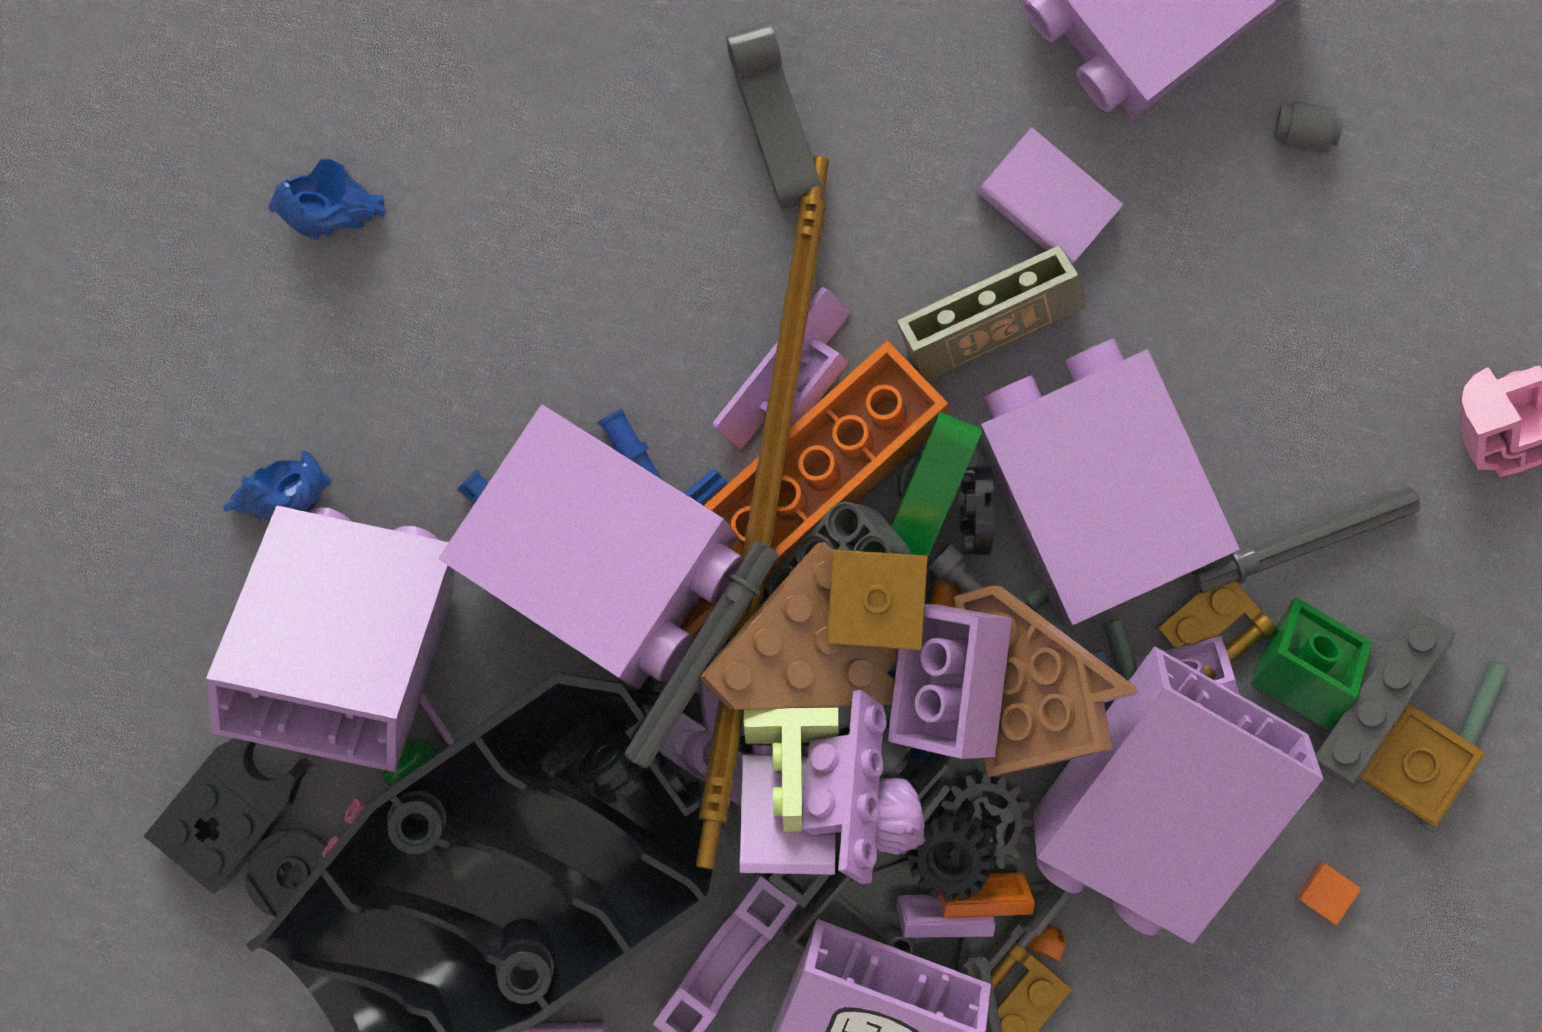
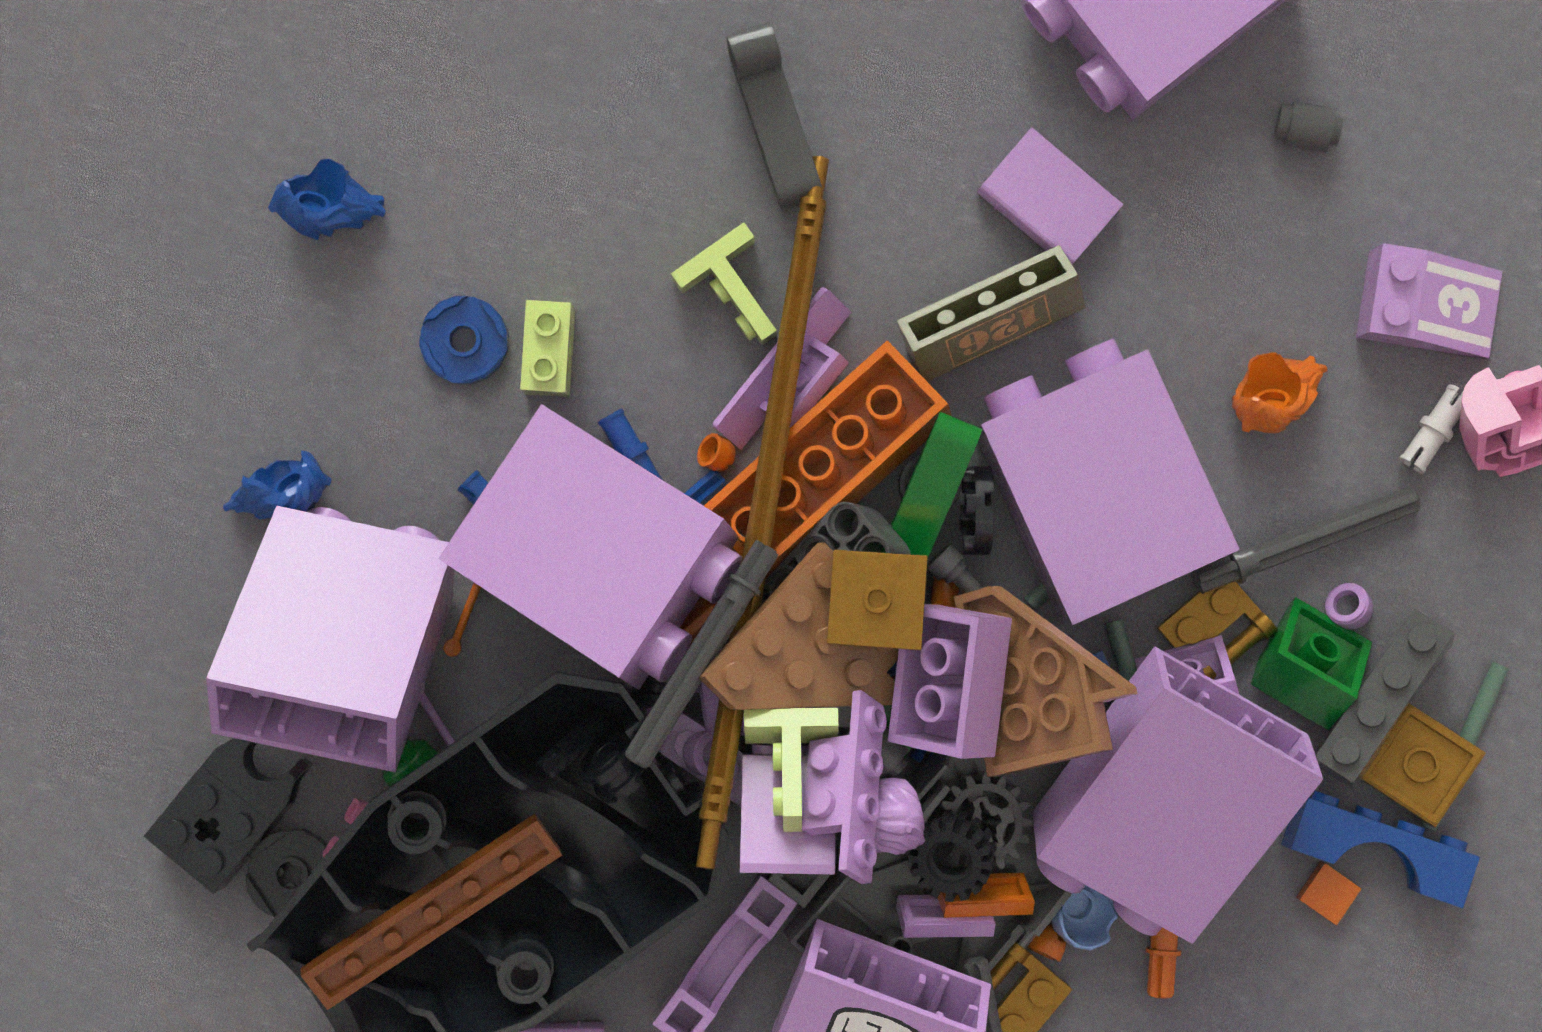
none -> dark orange plate [300,814,562,1010]
none -> blue tile [419,296,509,384]
none -> orange hinge [443,582,481,657]
none -> yellowish green brick [520,300,576,397]
none -> yellowish green bracket [671,222,777,345]
none -> orange hinge [697,433,736,472]
none -> light blue hair [1051,886,1118,951]
none -> orange axle [1145,928,1182,999]
none -> orange hair [1232,352,1328,434]
none -> blue arch [1281,790,1480,908]
none -> lavender piece [1325,583,1373,630]
none -> lavender slope [1356,243,1503,359]
none -> white pin [1399,384,1464,474]

